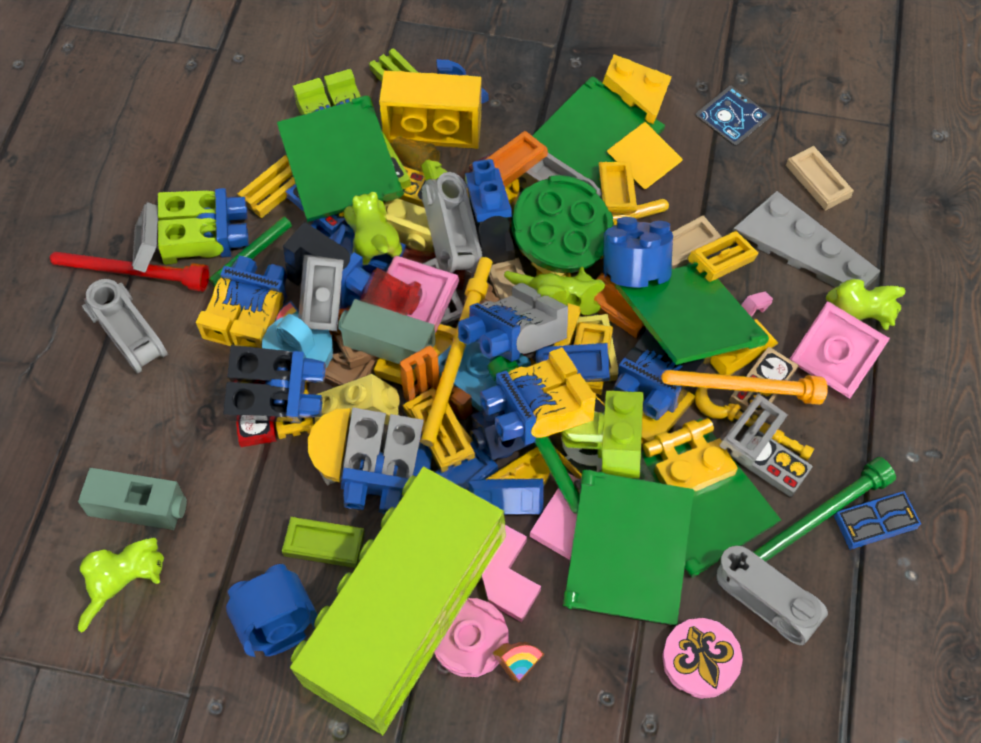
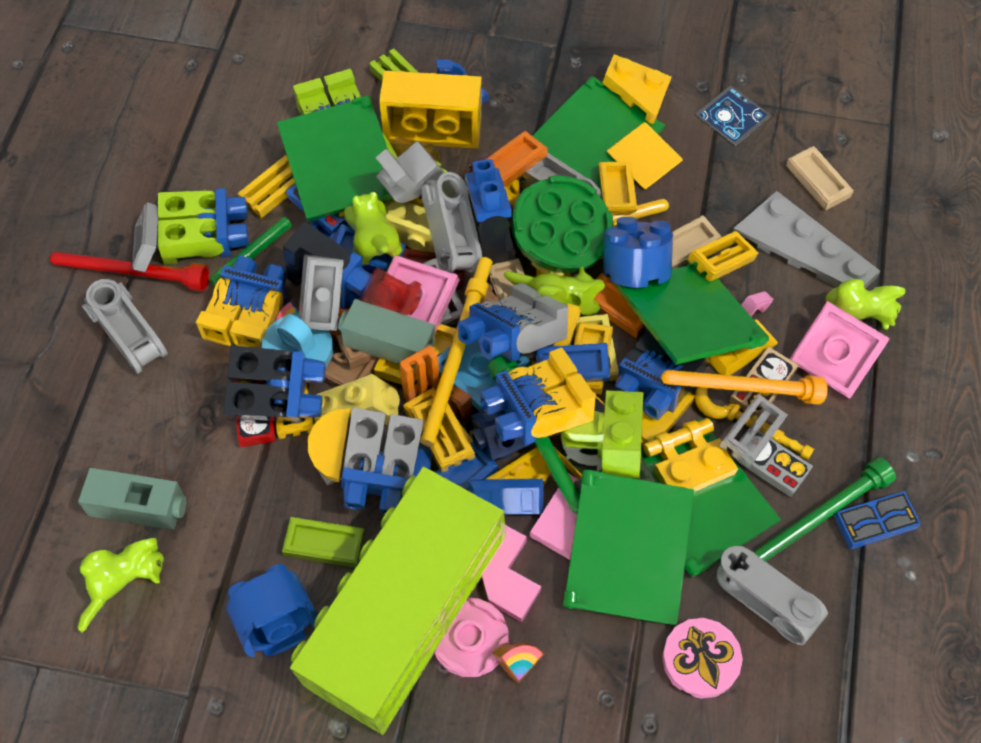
none -> light grey brick [376,141,444,203]

